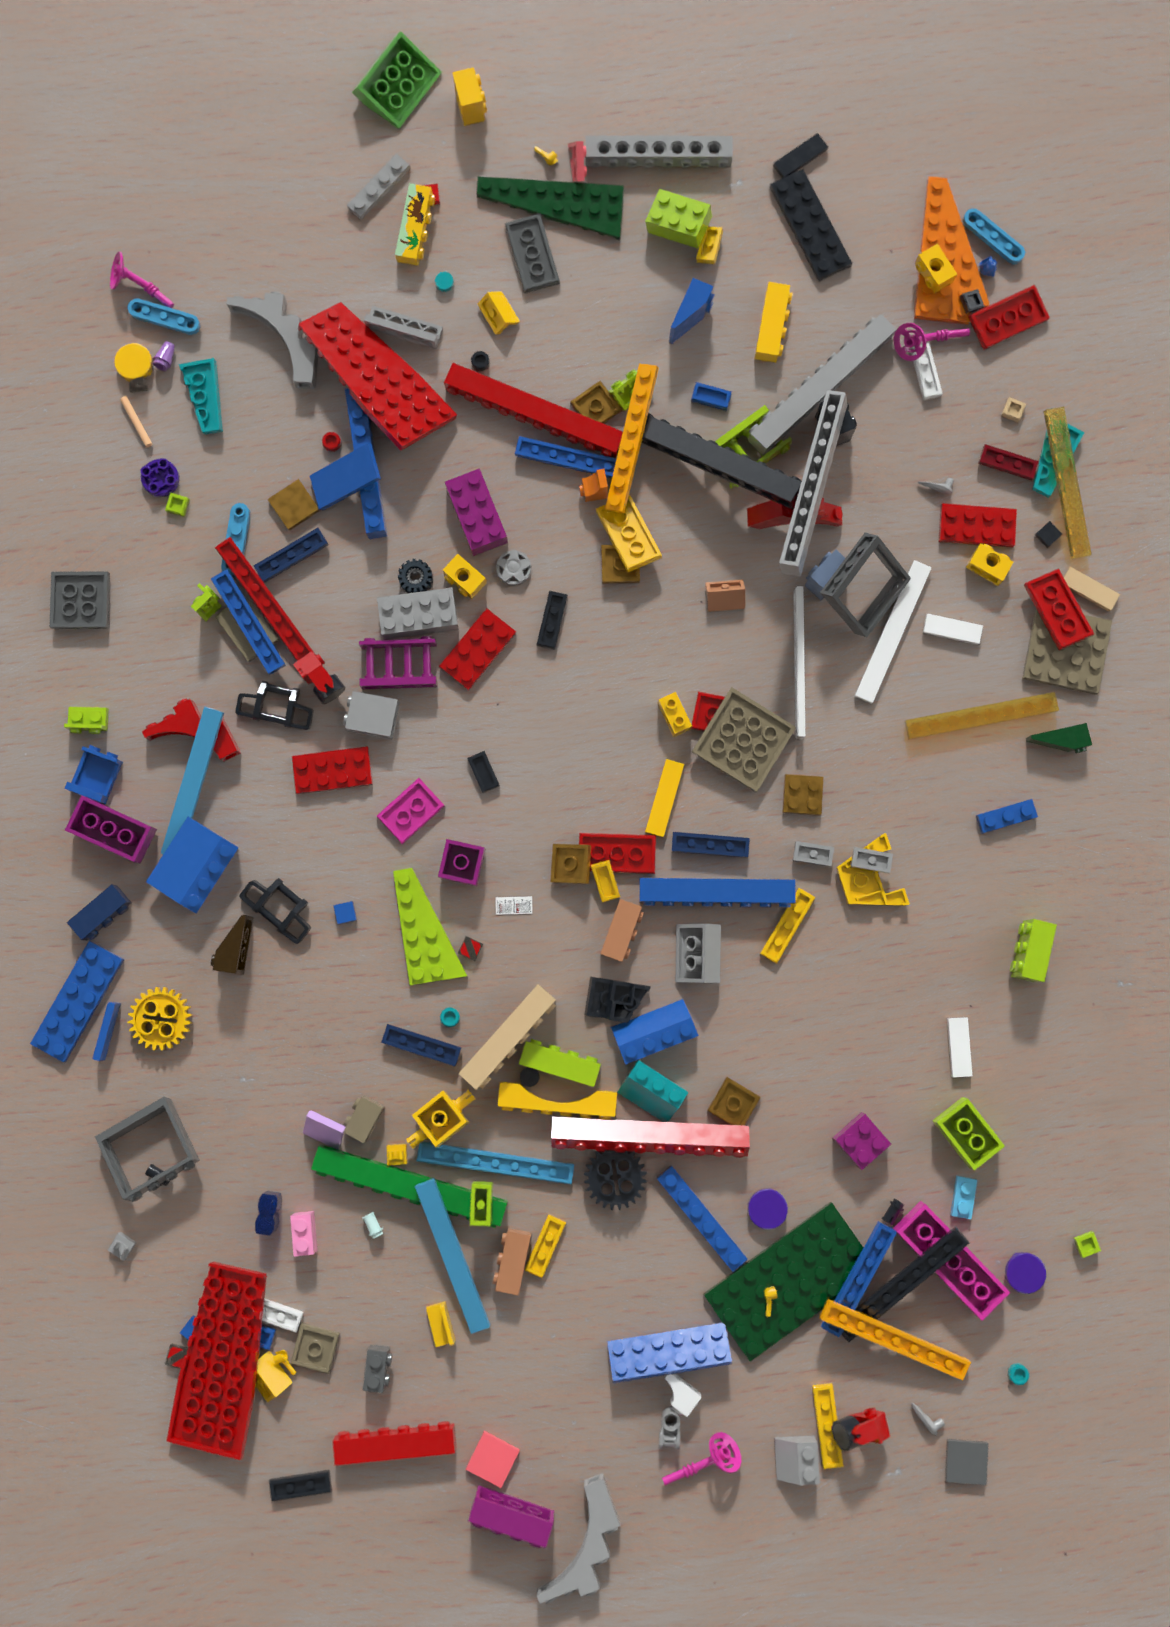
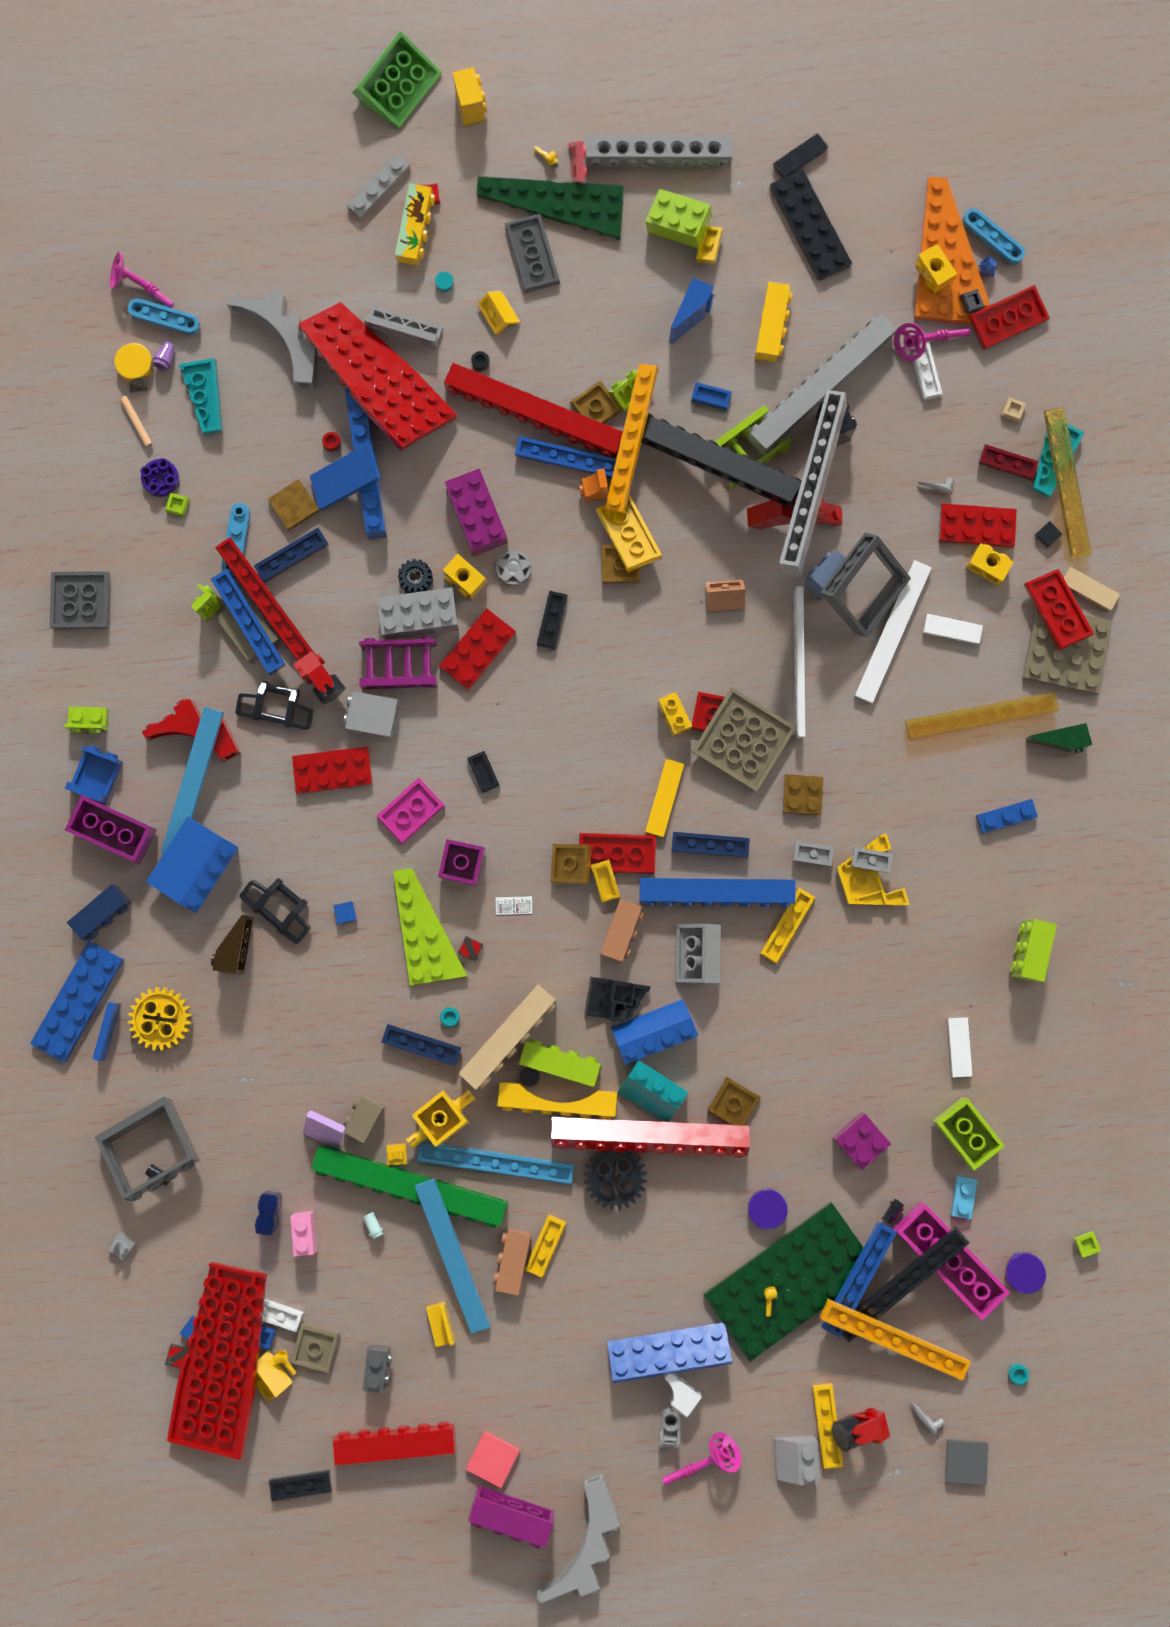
lime brick [470,1181,493,1226] -> none
blue plate [657,1165,748,1272] -> none

